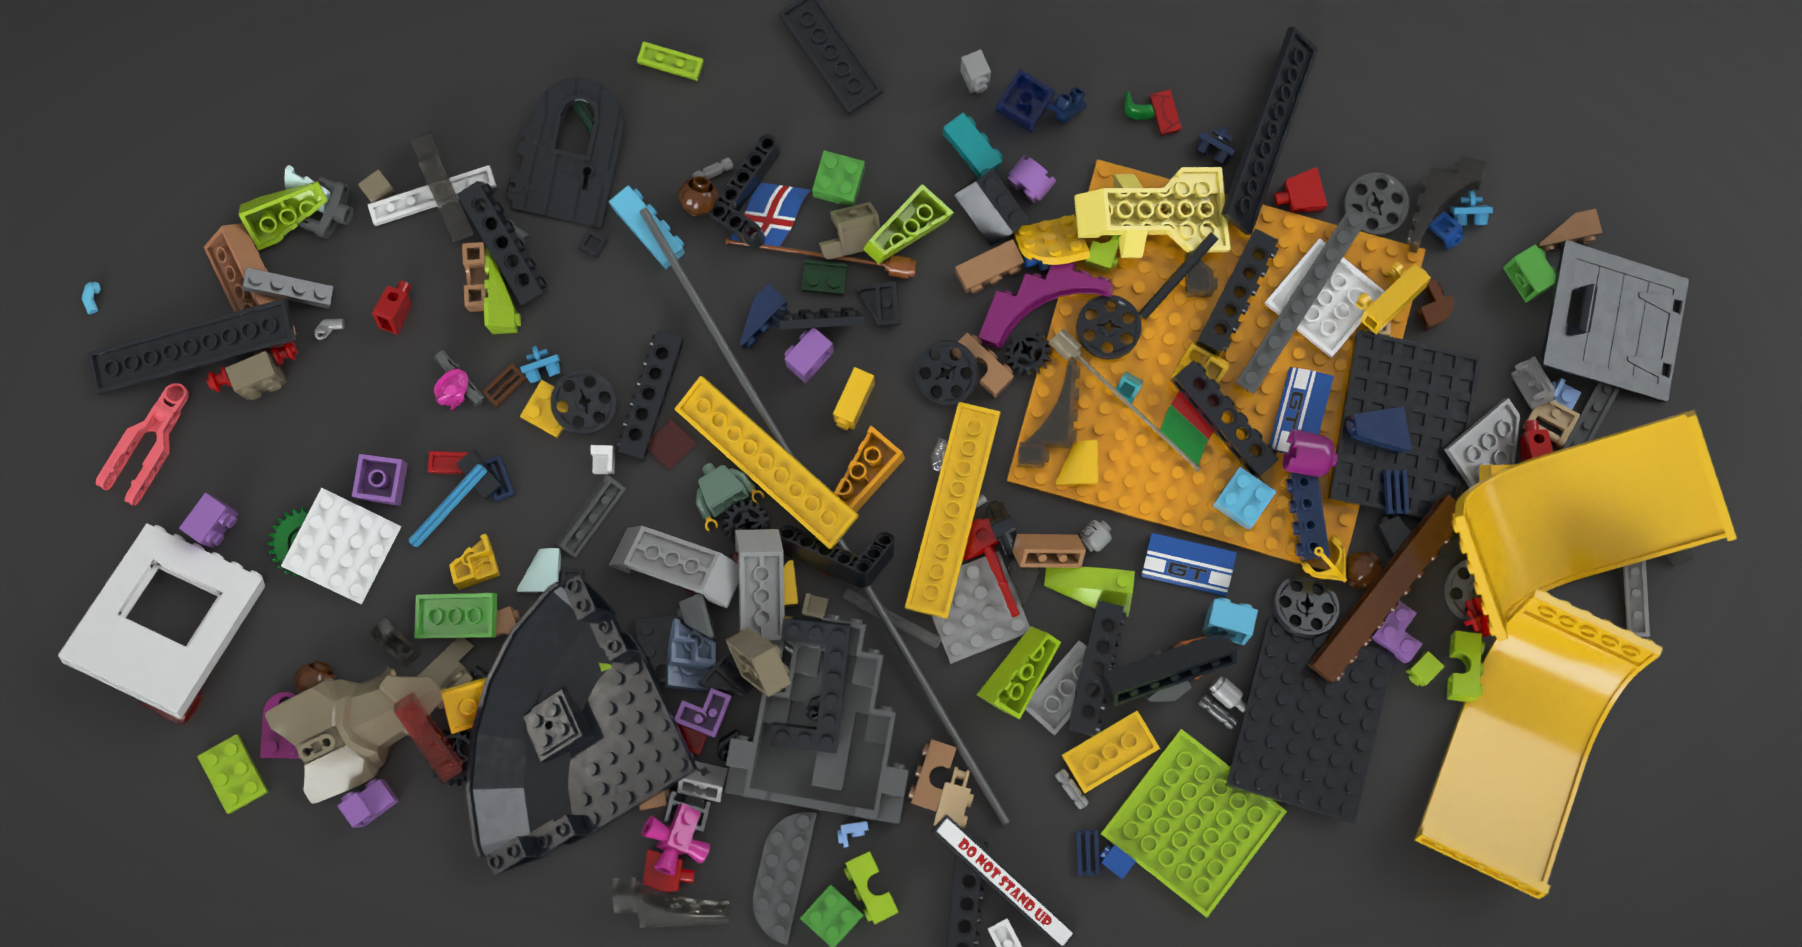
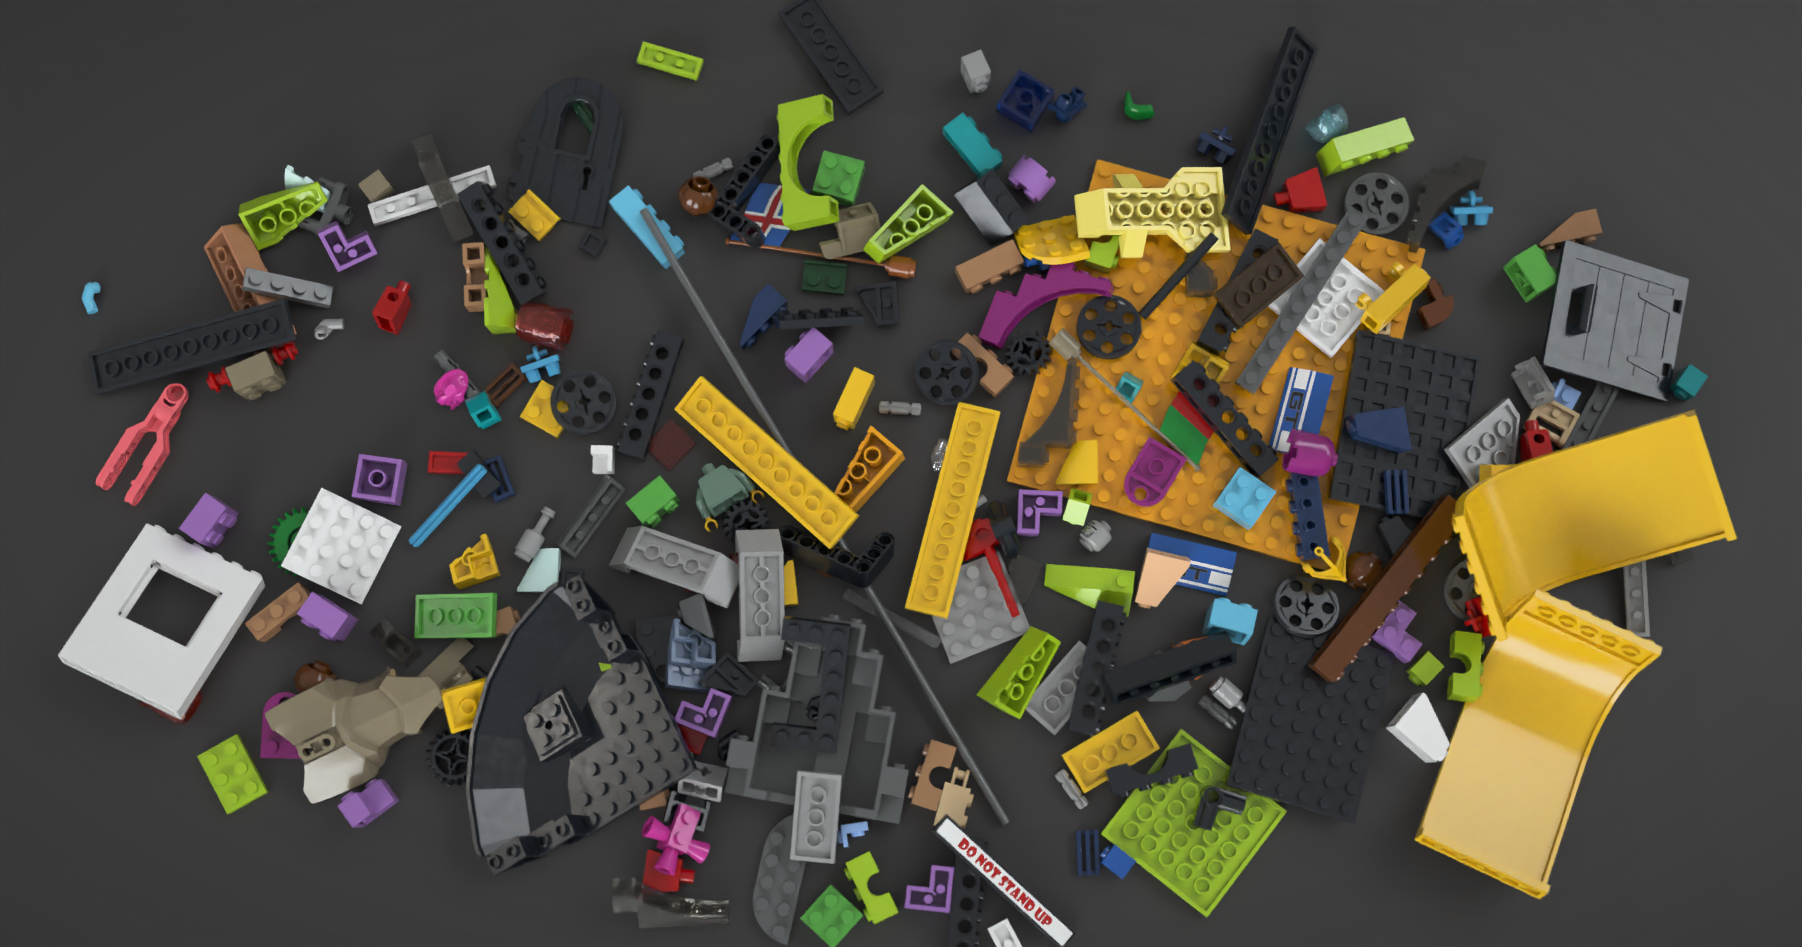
clear red brick [394,692,463,783] -> none
dark tan brick [726,627,791,697] -> none
dark tan panel [802,593,829,620] -> none
medium nougat brick [1012,534,1086,568] -> none
red tile [1149,90,1182,136] -> none
none -> medium nougat arch [245,583,311,642]
none -> medium lavender brick [297,592,359,642]
none -> medium lavender brick [317,221,377,272]
none -> teal brick [465,390,502,430]
none -> yellow plate [508,189,561,241]
none -> light grey piece [514,506,555,563]
none -> clear red piece [516,302,574,351]
none -> bright green brick [626,475,681,528]
none -> lime arch [777,94,839,231]
none -> light grey plate [790,770,843,864]
none -> light grey axle [879,401,921,415]
none -> medium lavender brick [905,865,954,913]
none -> medium lavender brick [1016,489,1063,537]
none -> brick [1062,488,1092,526]
none -> black arch [1104,743,1198,799]
none -> magenta plate [1124,437,1187,507]
none -> light nougat slope [1134,548,1191,608]
none -> black piece [1192,785,1247,831]
none -> dark brown tile [1213,242,1304,329]
none -> clear light blue cylinder [1305,104,1349,144]
none -> lime wedge [1315,117,1414,177]
none -> white slope [1385,693,1450,763]
none -> teal brick [1670,364,1708,401]

